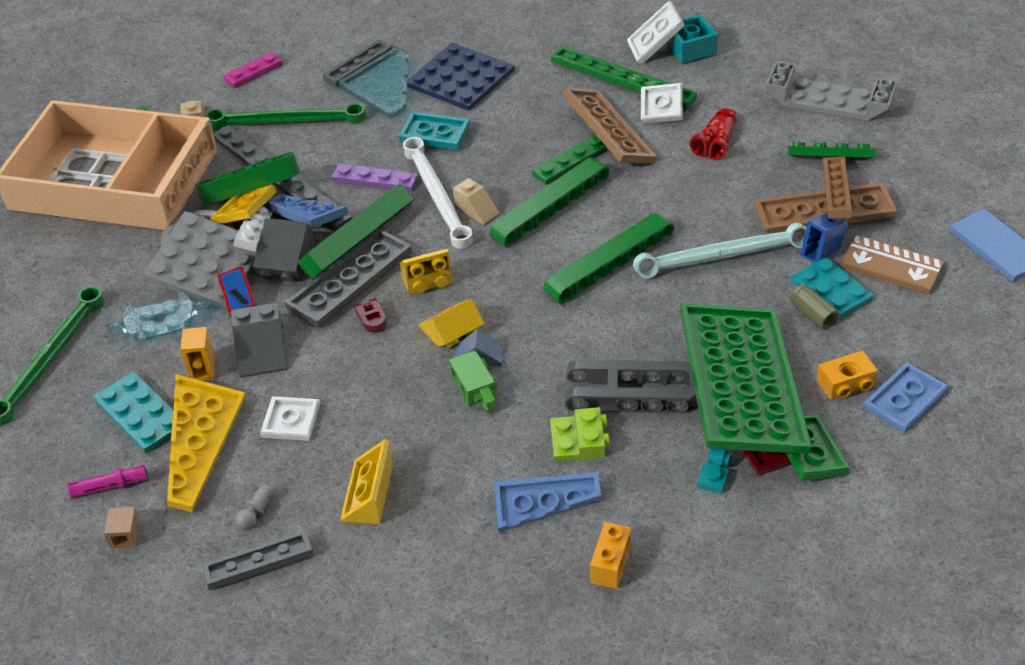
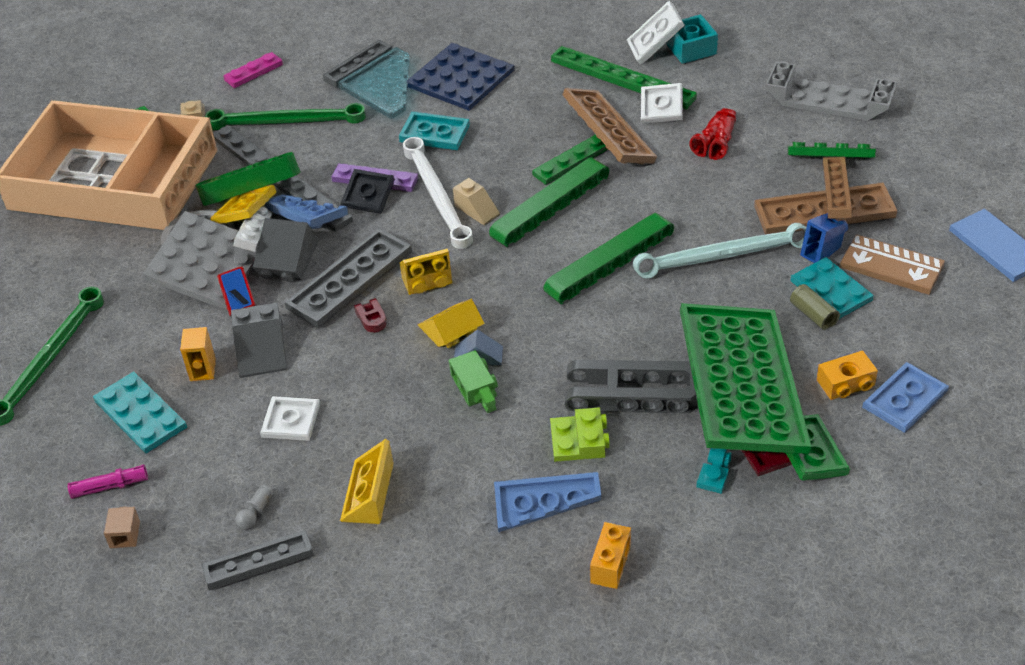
clear light blue plate [106,290,210,342] -> none
yellow wing [167,374,245,513] -> none
green beam [298,183,415,280] -> none
none -> black tile [340,169,395,214]

